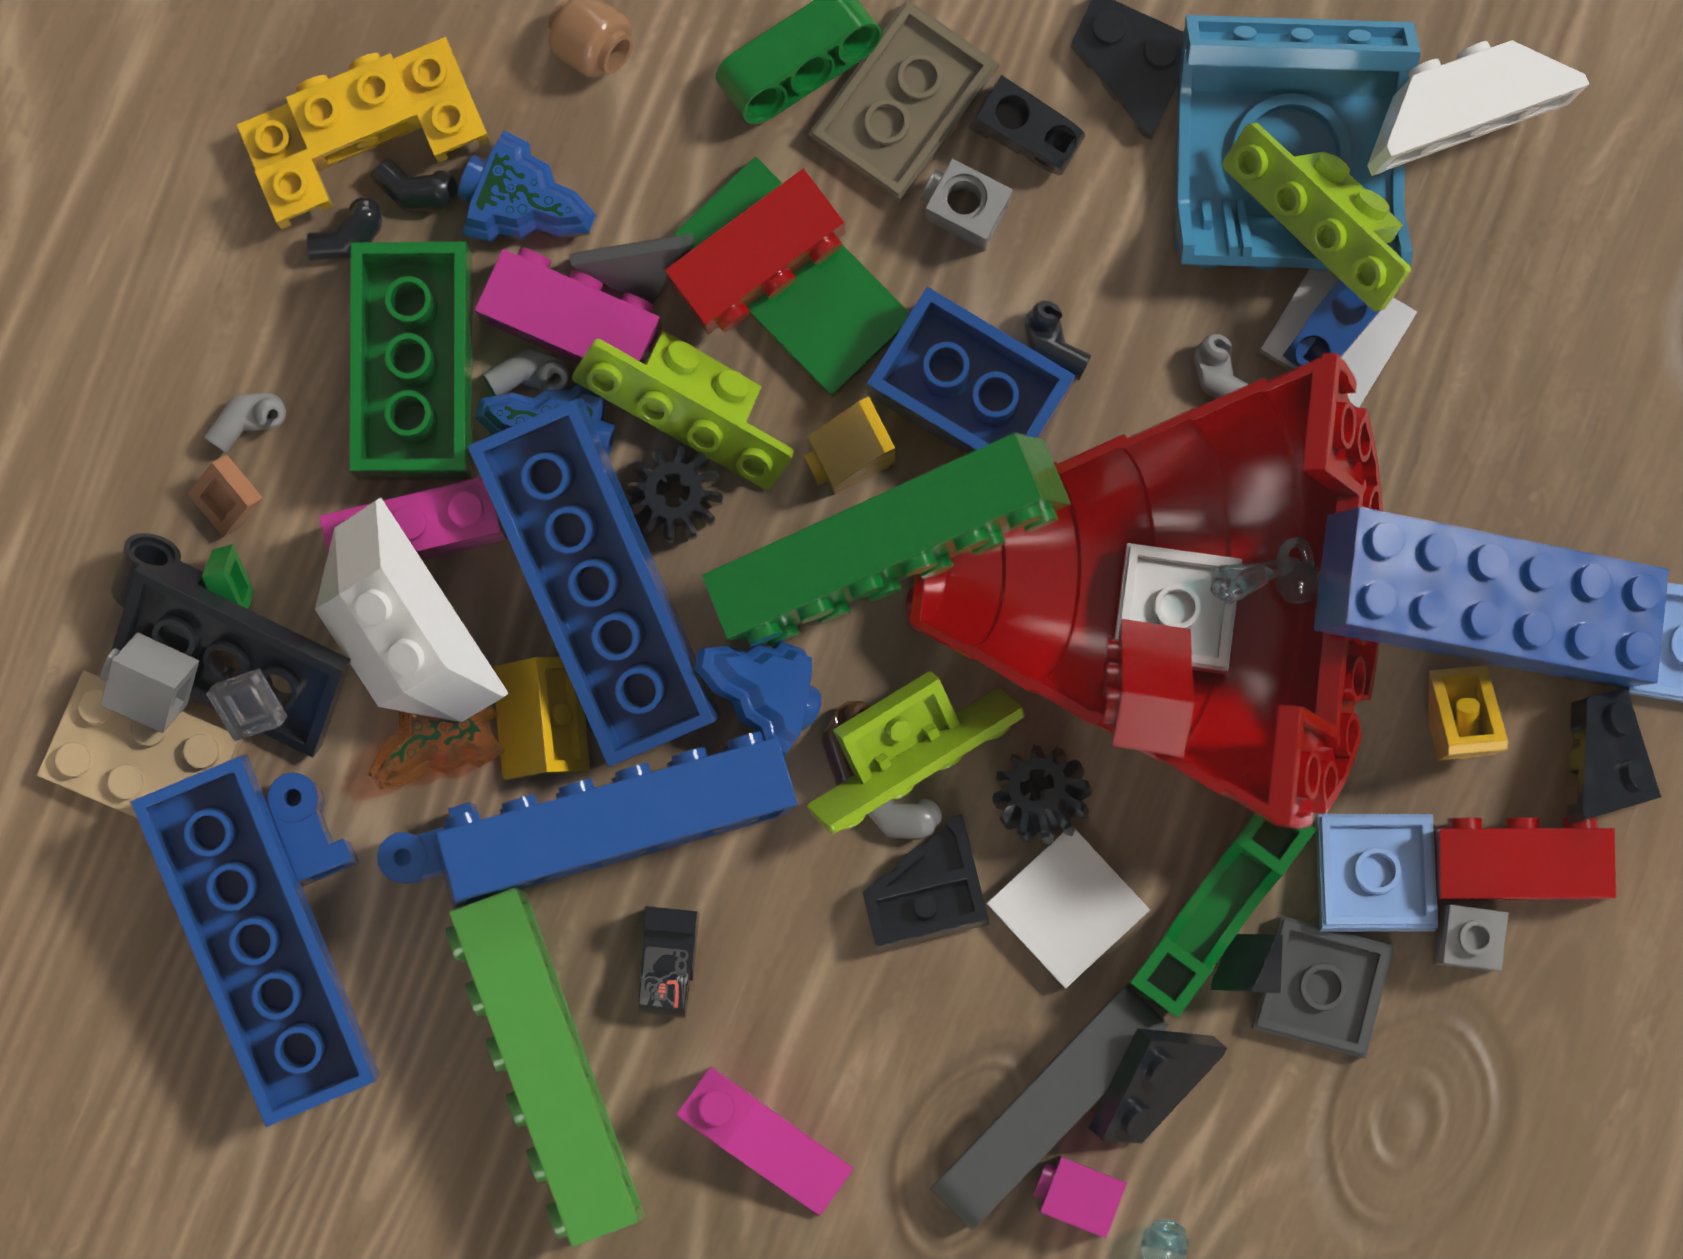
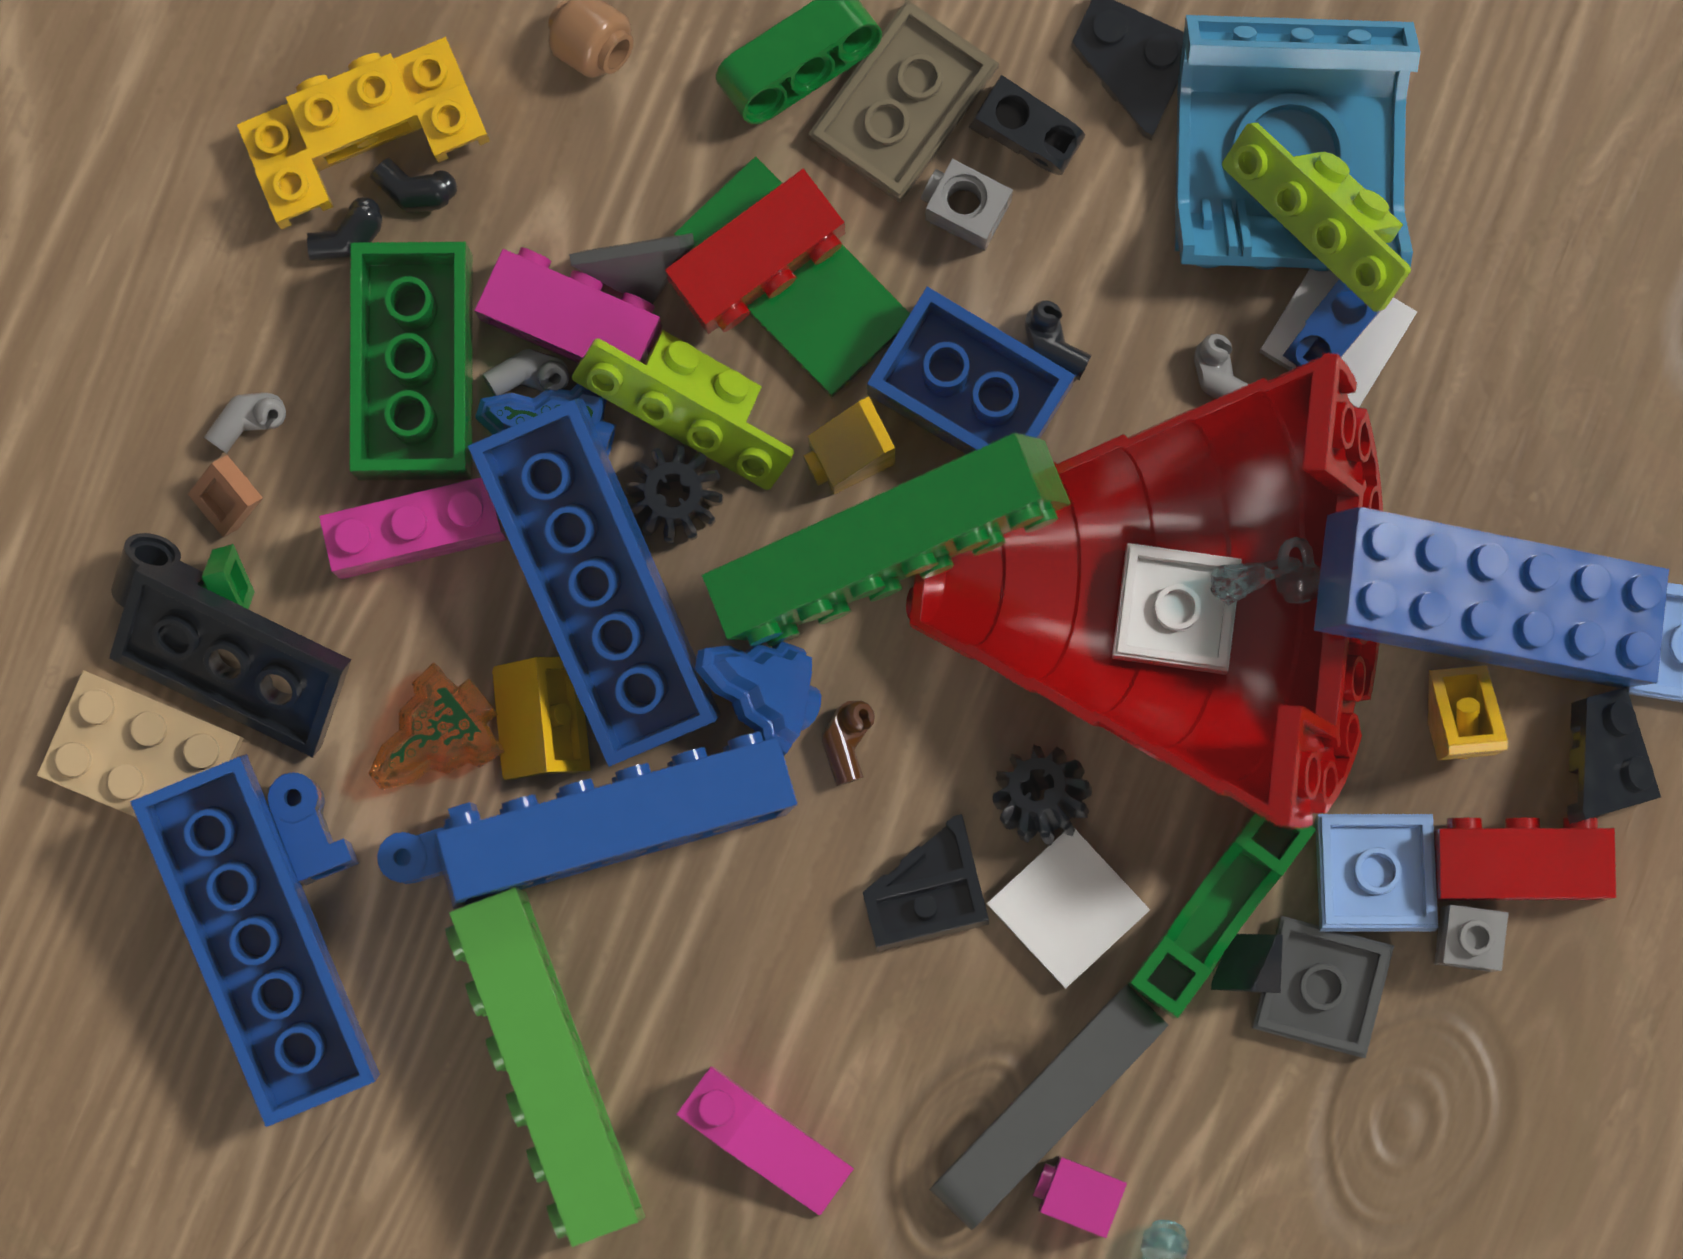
light grey brick [100,632,199,733] -> none
clear tile [206,669,288,742] -> none
white wedge [315,498,508,722] -> none
blue rock [457,130,597,243] -> none
black leg [639,906,700,1018] -> none
lime bracket [807,671,1025,834] -> none
light grey arm [867,799,942,840] -> none
black wing [1088,1028,1227,1143] -> none
red brick [1102,619,1194,757] -> none
white wedge [1367,40,1590,176] -> none

